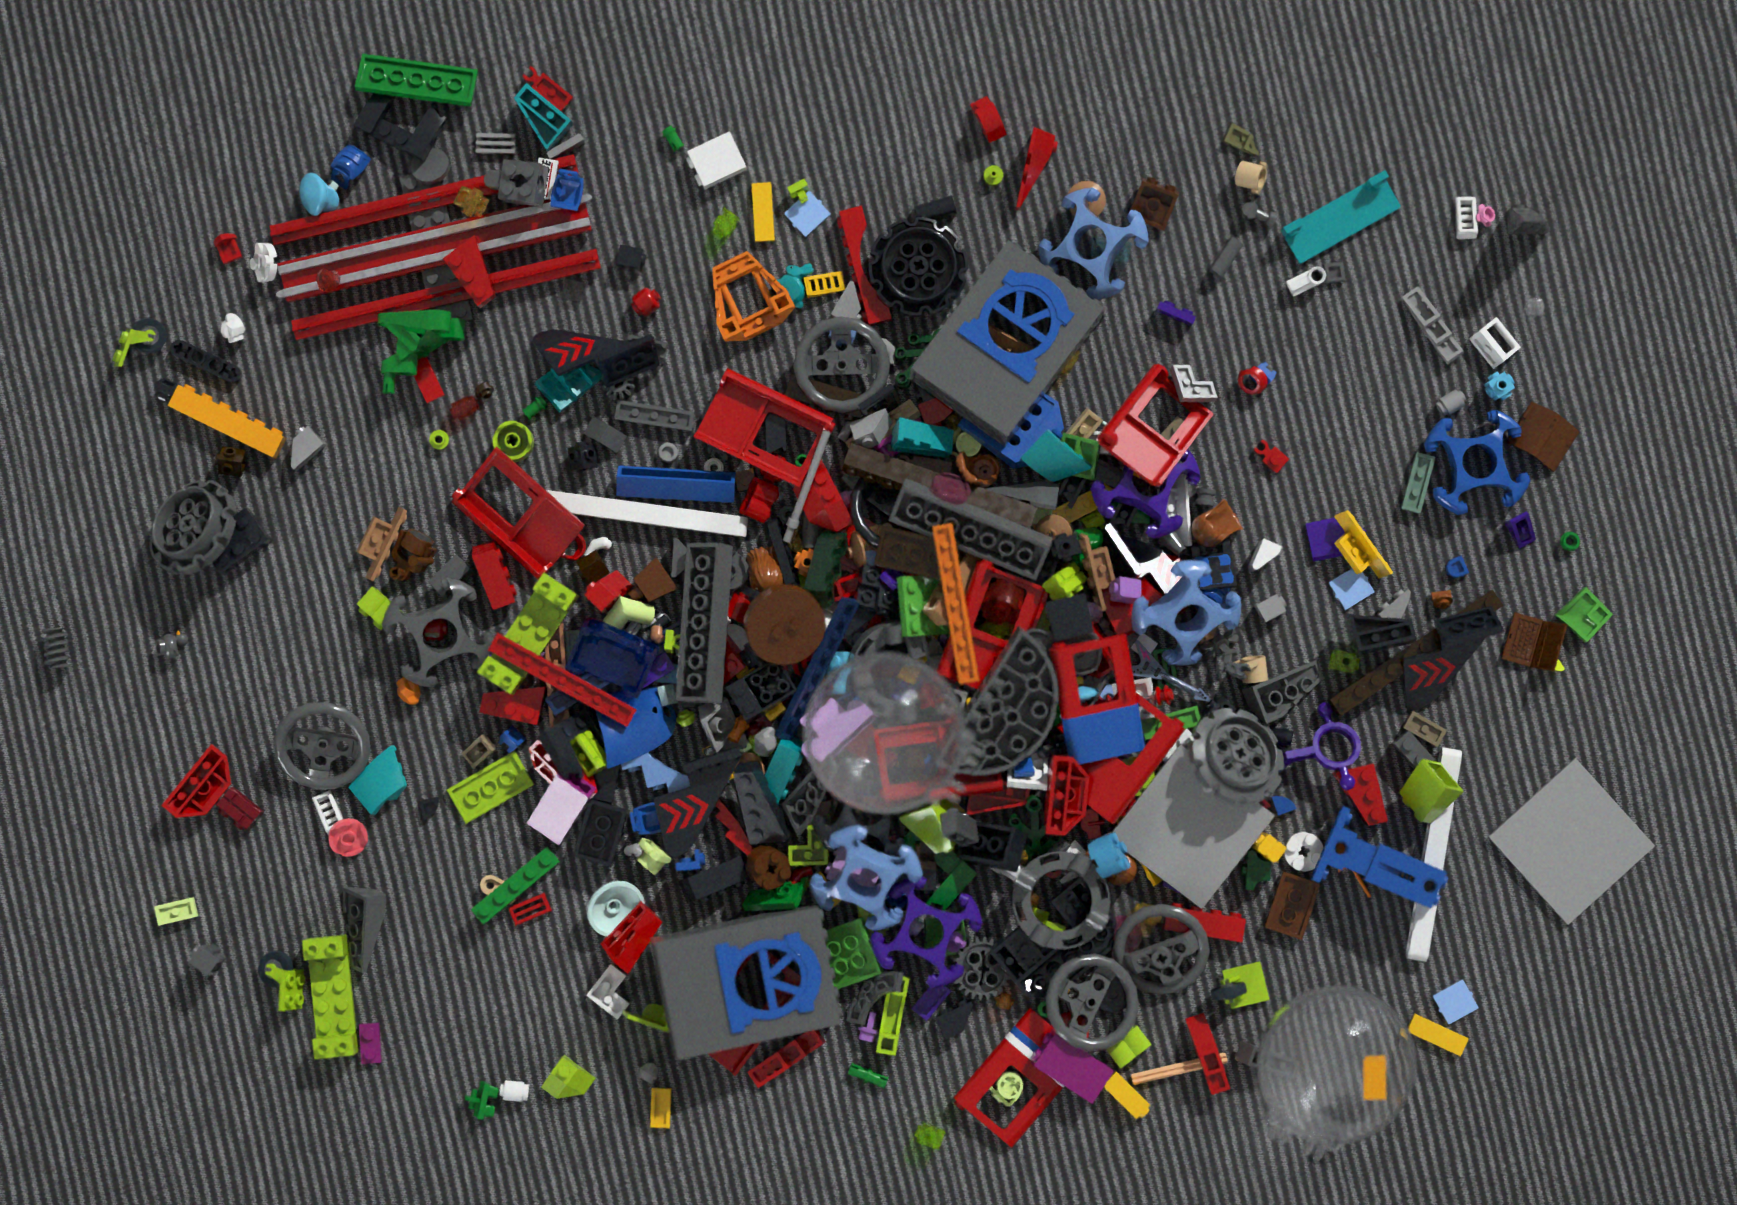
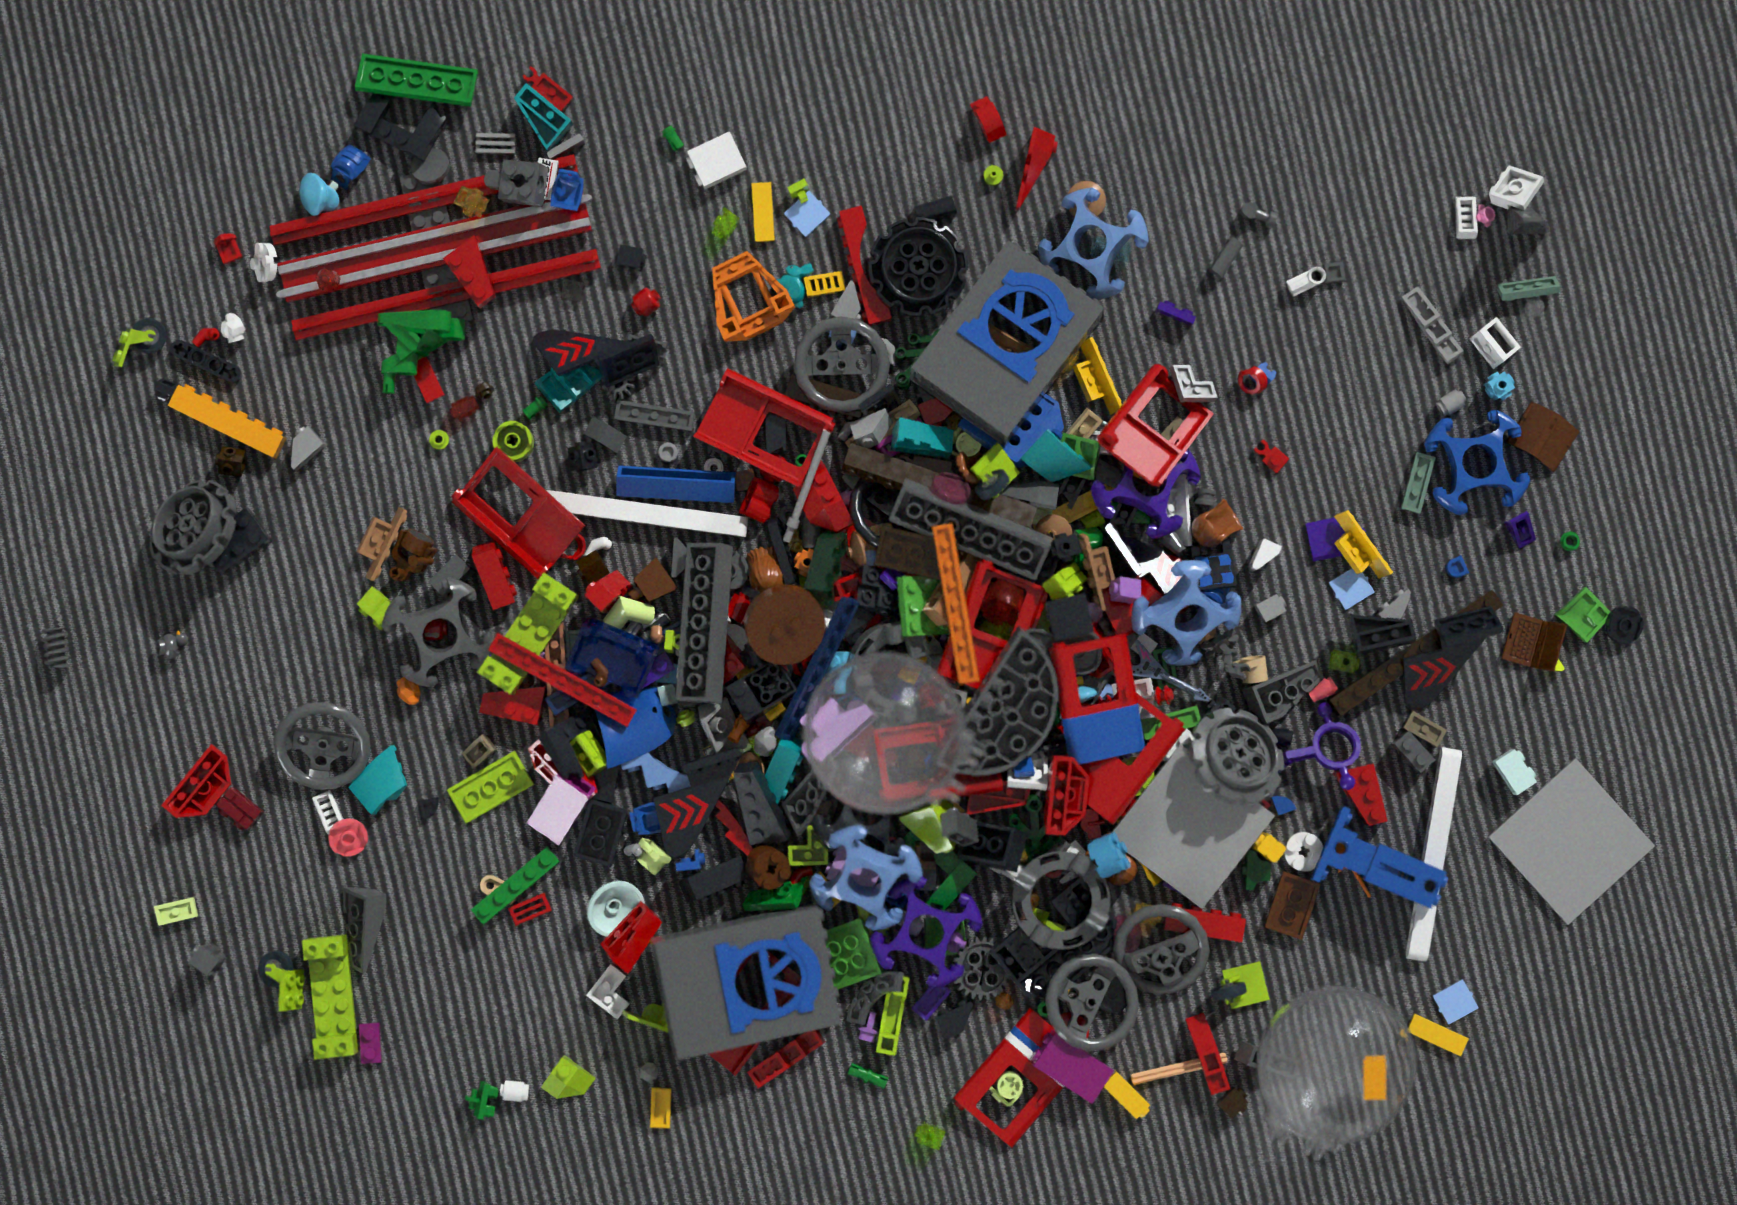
blue tile [498,725,526,753] -> none
lime brick [1105,1025,1152,1068] -> none
reddish brown plate [1131,176,1179,231] -> none
olive slope [1222,123,1259,156] -> none
tan piece [1235,161,1268,195] -> none
teal bracket [1281,170,1401,264] -> none
lime slope [1399,759,1464,823] -> none
dark orange plate [1430,590,1453,609] -> none
none -> red arm [191,328,220,348]
none -> reddish brown arm [590,657,609,687]
none -> plate [971,443,1020,500]
none -> yellow bracket [1073,337,1122,415]
none -> dark brown brick [1216,1086,1249,1119]
none -> coral cone [1308,677,1339,703]
none -> white plate [1489,165,1544,210]
none -> light aqua brick [1492,749,1537,795]
none -> sand green plate [1497,276,1560,301]
none -> black tile [1605,605,1644,644]

